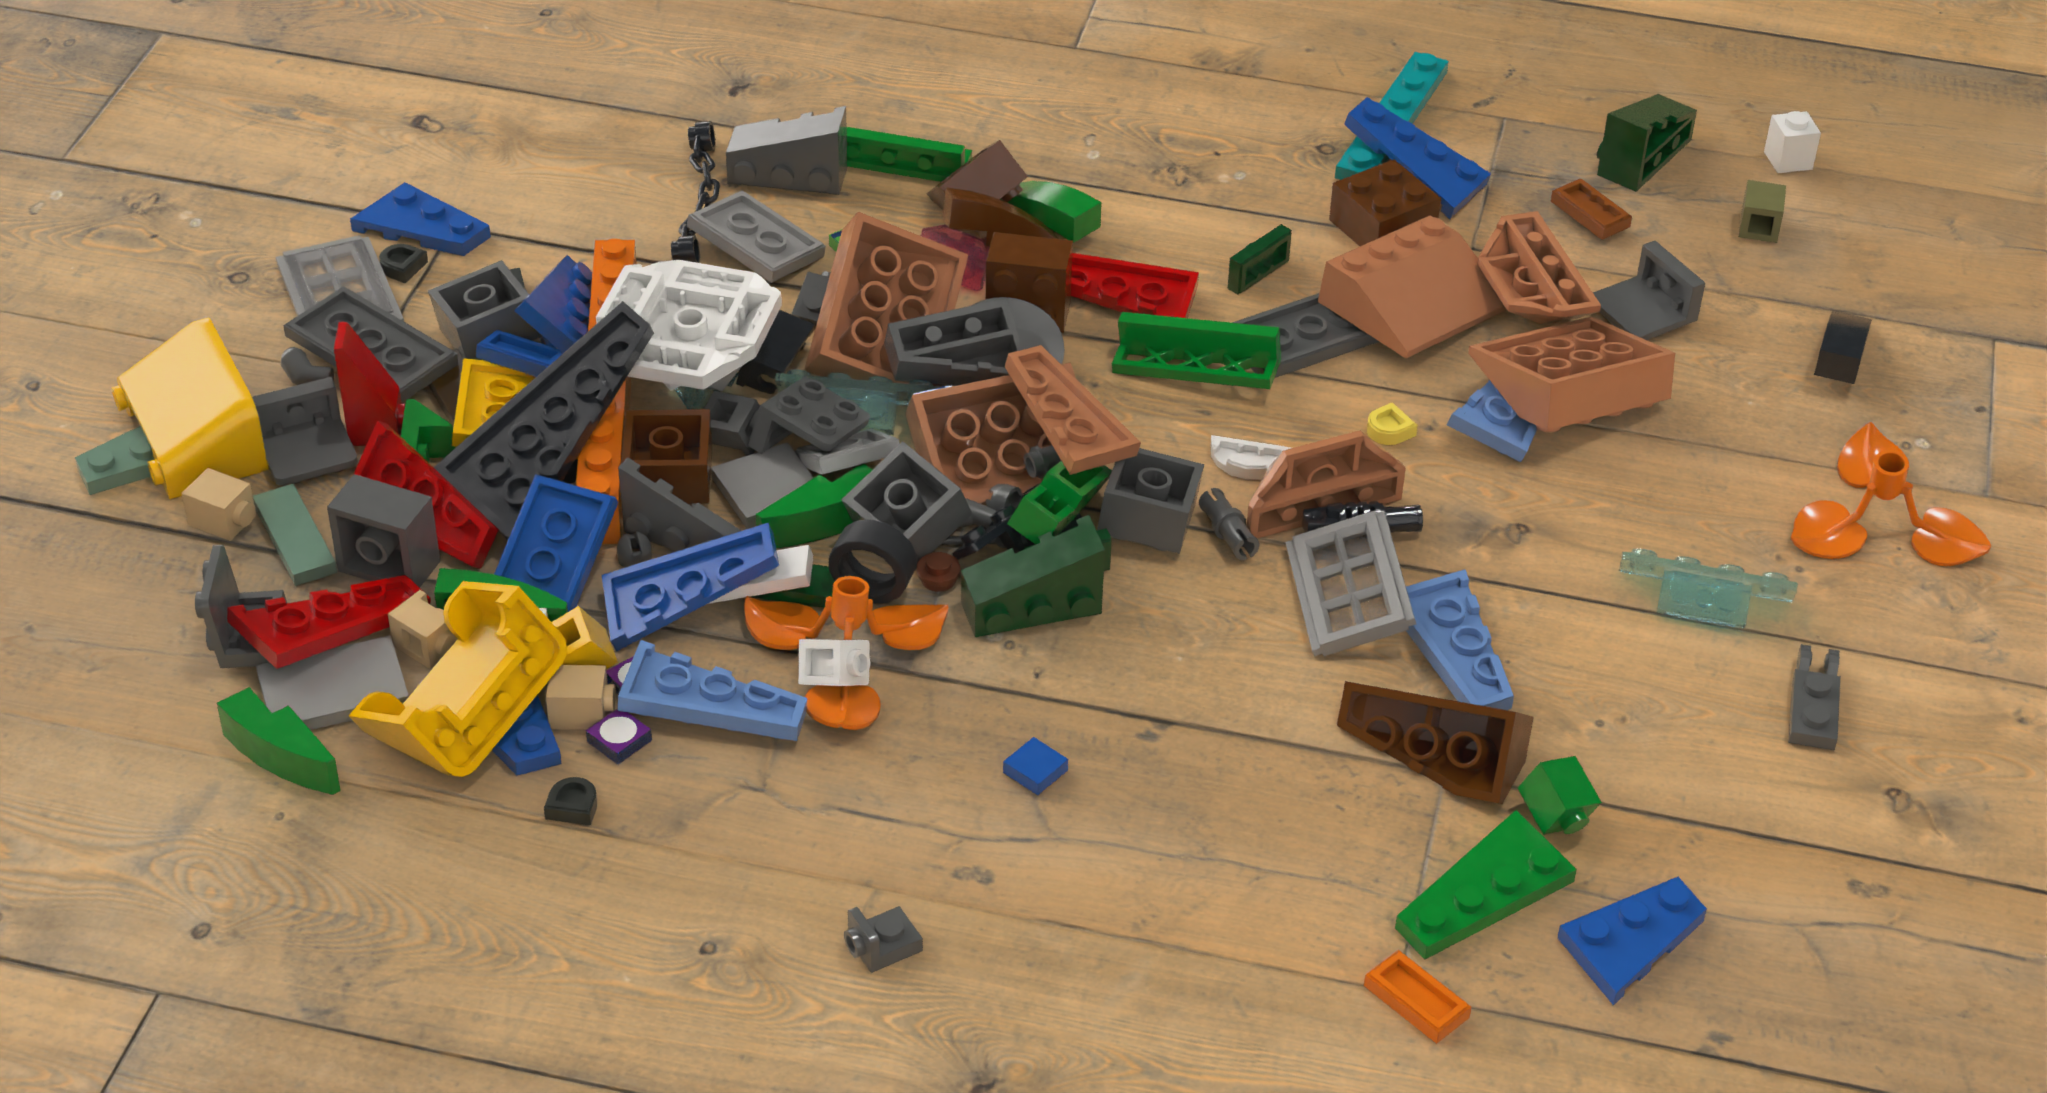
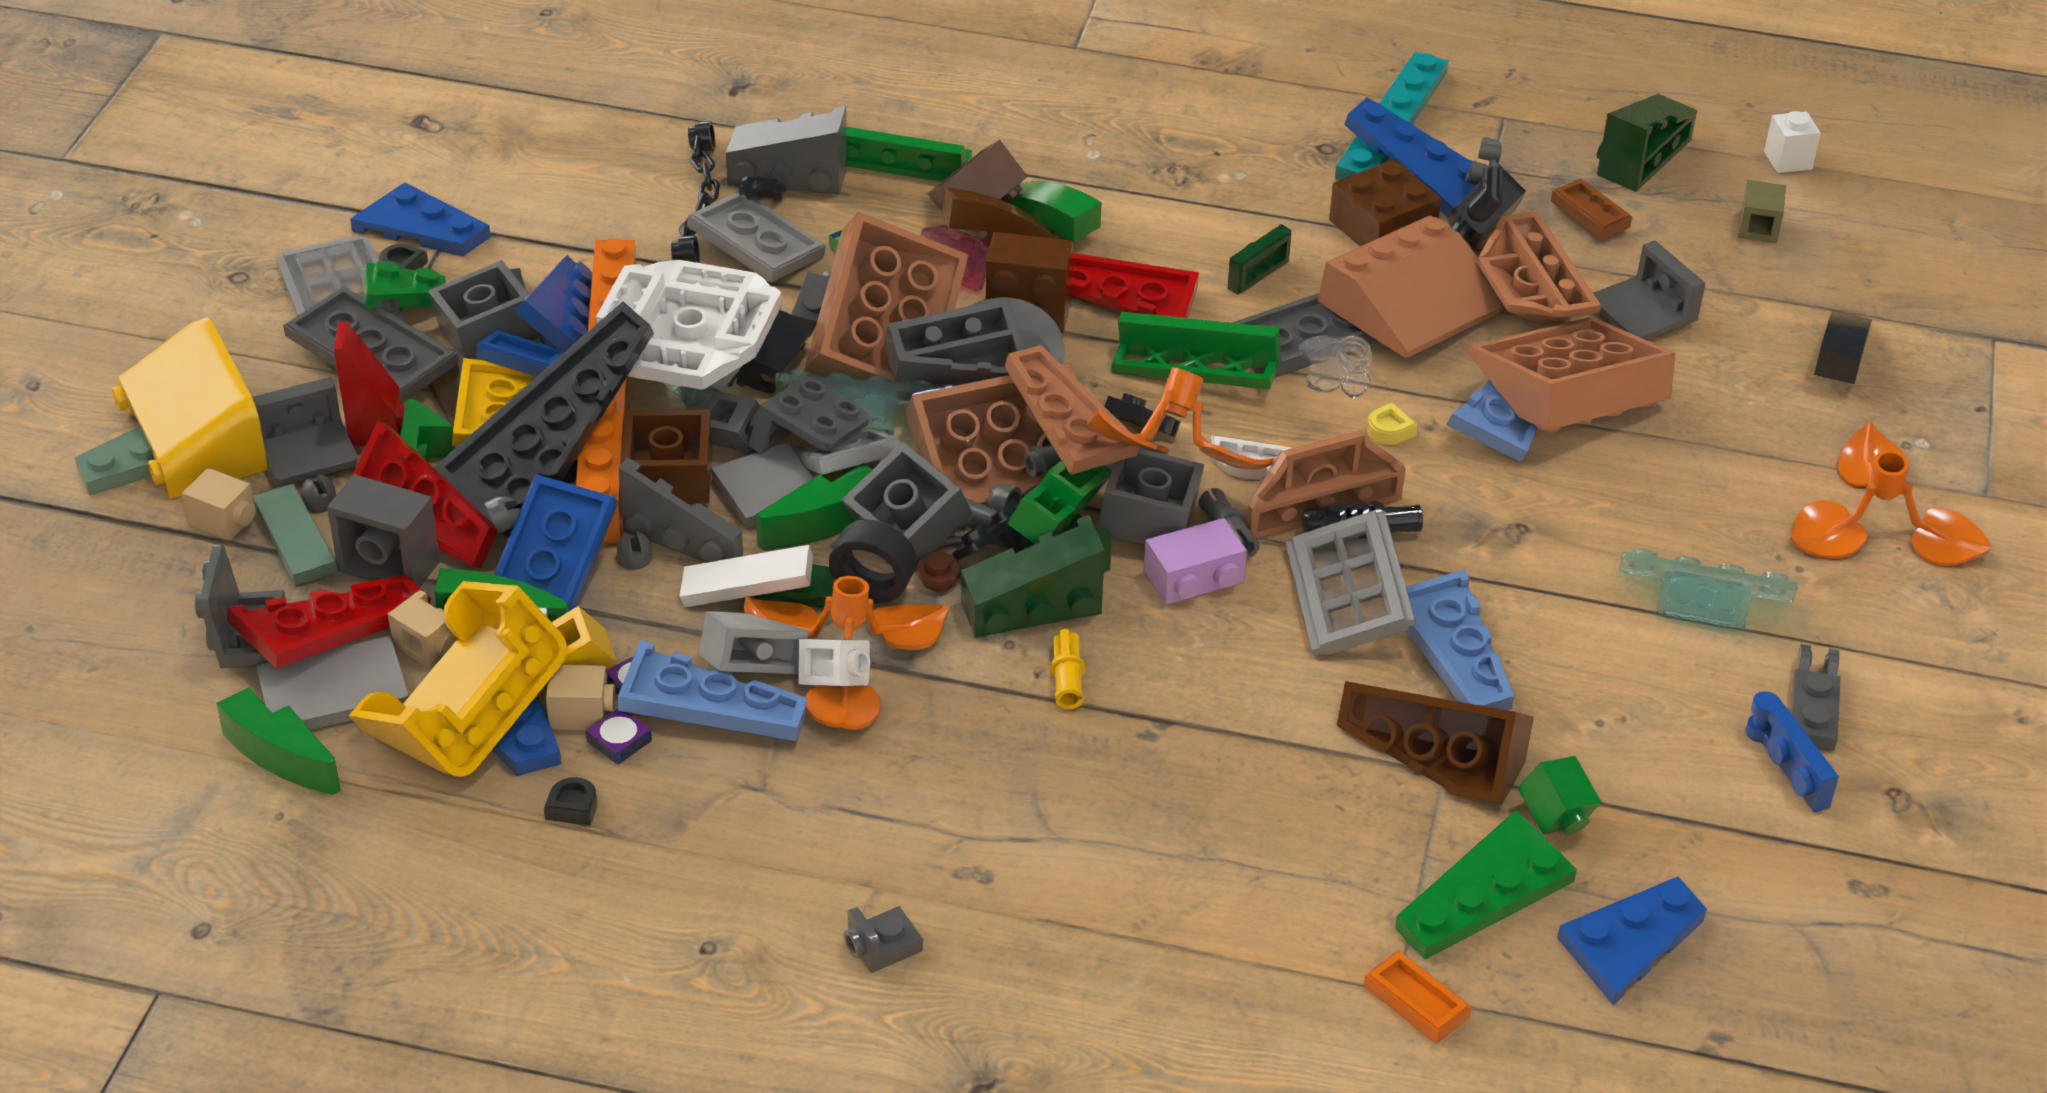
dark grey arm [280,347,334,385] -> none
blue wing [602,523,779,652] -> none
blue tile [1003,737,1069,795] -> none
none -> dark grey hinge [301,475,336,512]
none -> green wing [363,261,446,309]
none -> dark grey hinge [485,496,521,534]
none -> light grey slope [699,611,809,674]
none -> black axle [738,176,787,202]
none -> yellow axle [1050,629,1086,709]
none -> orange plant [1087,368,1275,470]
none -> black plate [1104,393,1181,437]
none -> lavender brick [1144,518,1247,605]
none -> clear plate [1298,335,1373,399]
none -> black torso [1447,137,1526,248]
none -> blue plate [1746,691,1839,812]

